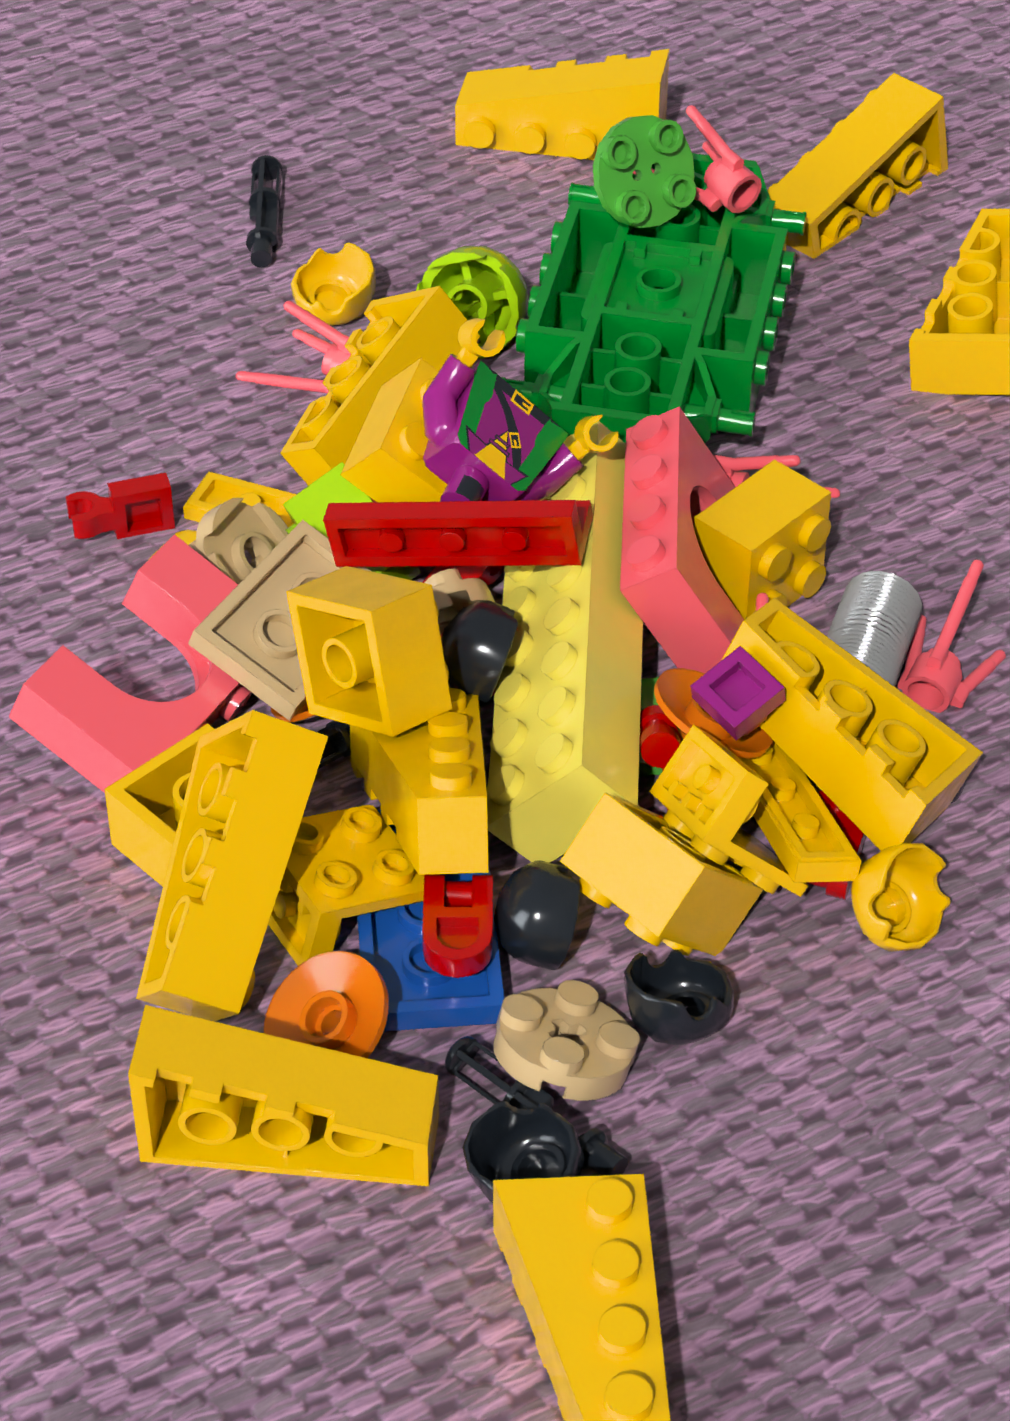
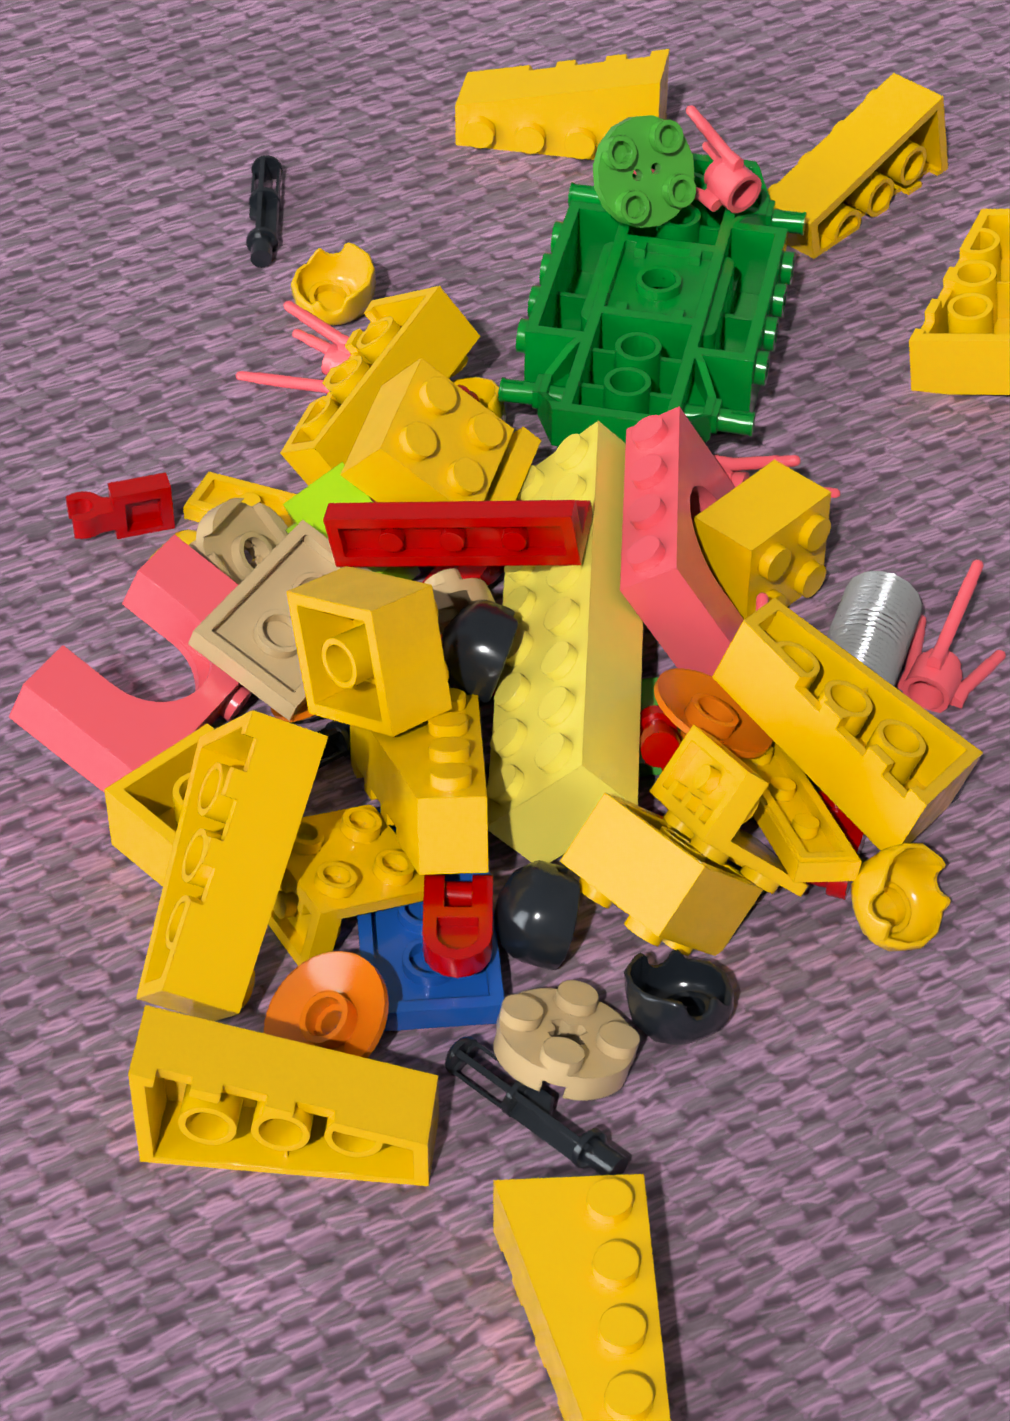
lime cylinder [416,246,528,359] -> none
torso [422,318,619,502] -> none
black hair [463,1101,585,1203] -> none
magenta tile [690,646,786,741] -> none

